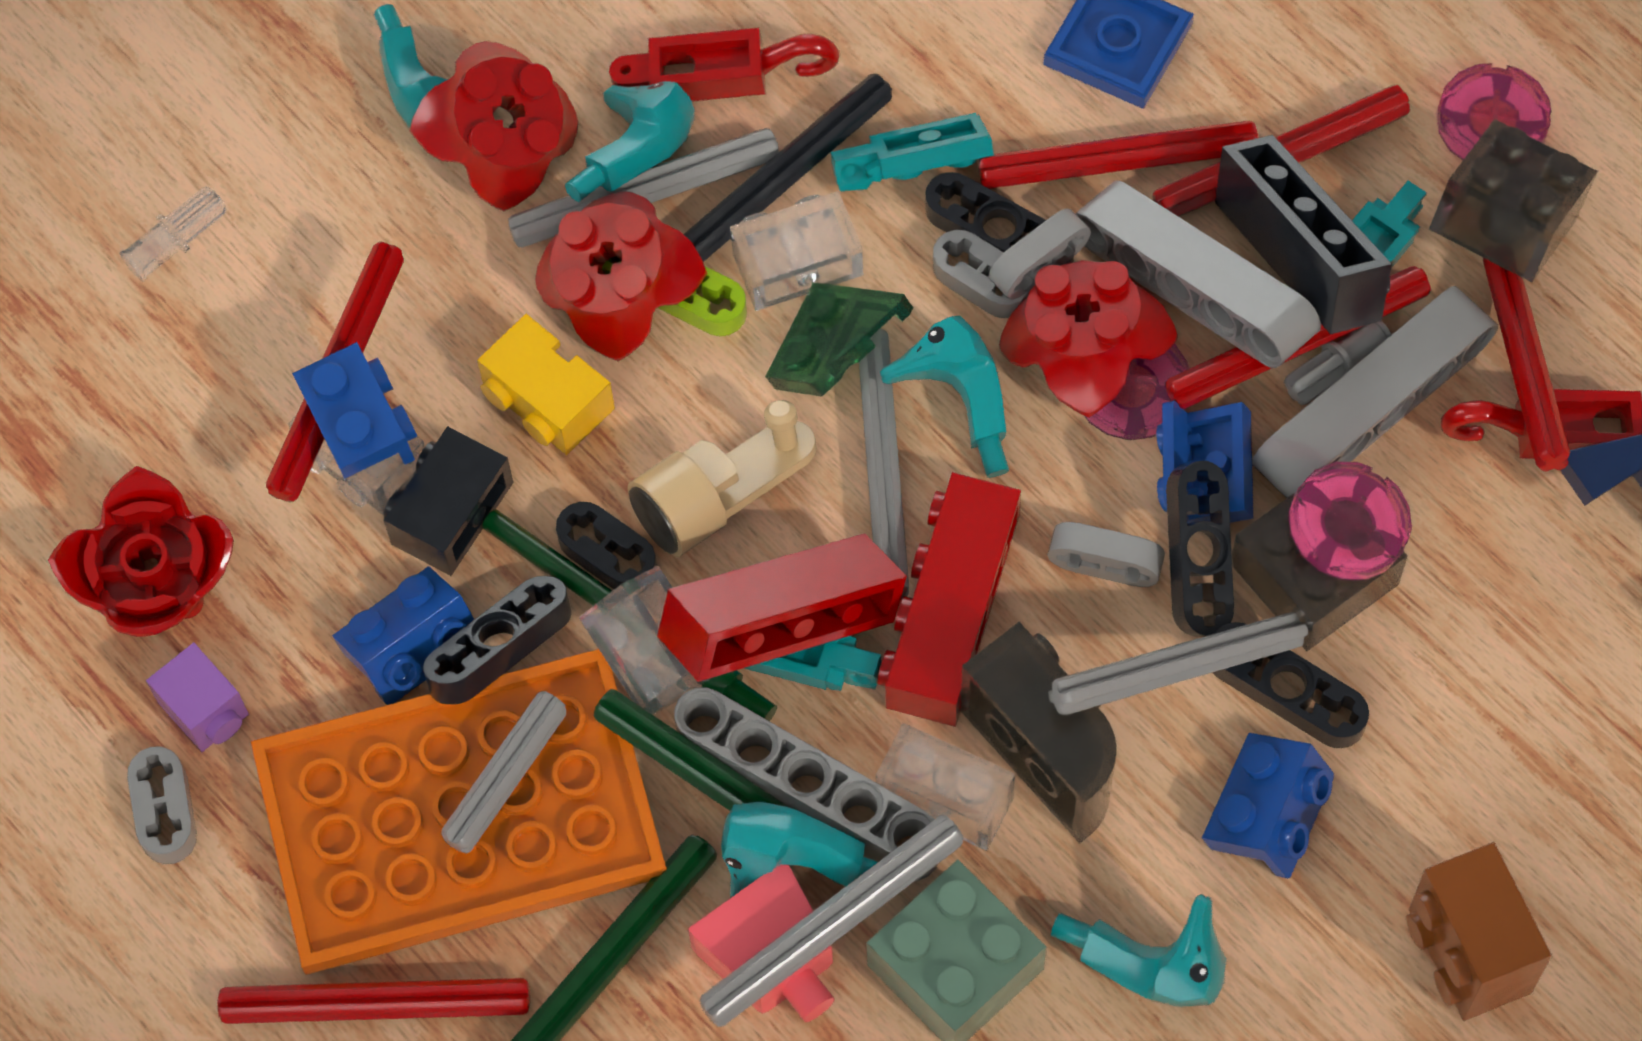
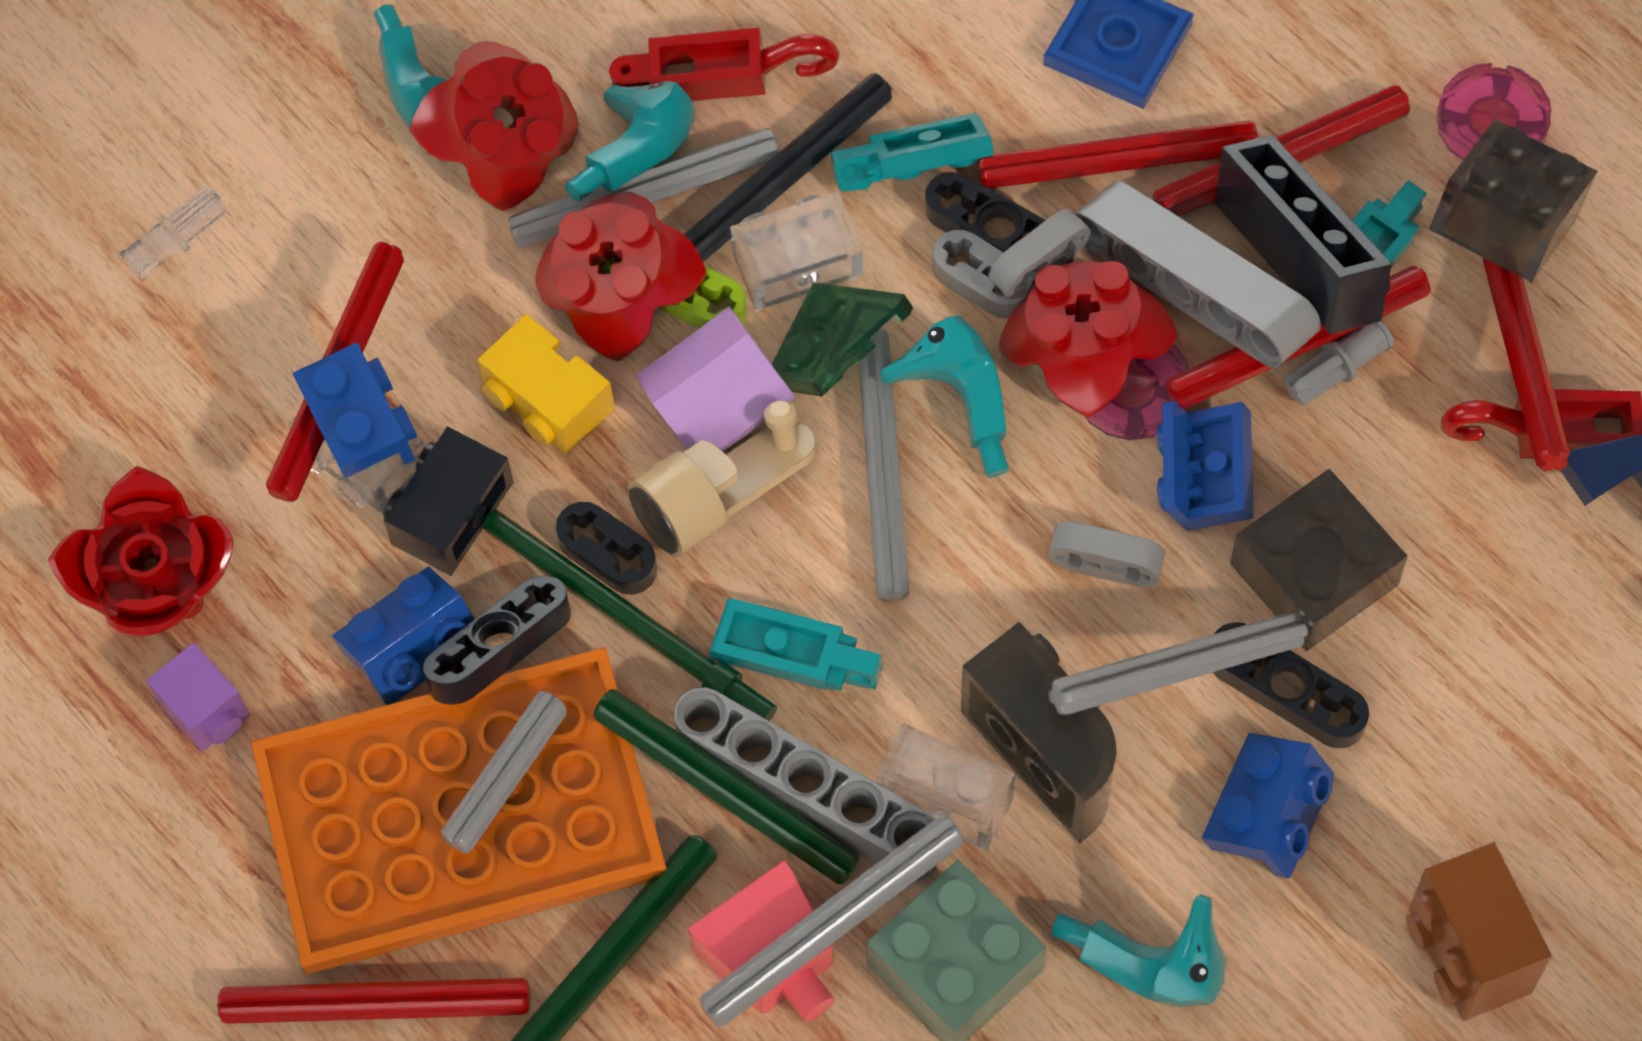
light grey beam [127,746,197,864] -> none
clear brick [579,566,710,715] -> none
red brick [657,533,907,682] -> none
teal animal [721,802,878,897] -> none
red brick [877,472,1021,727] -> none
black beam [1166,461,1234,636] -> none
light grey beam [1252,286,1498,504] -> none
clear pink tile [1288,462,1412,581] -> none
none -> lavender slope [636,306,796,451]

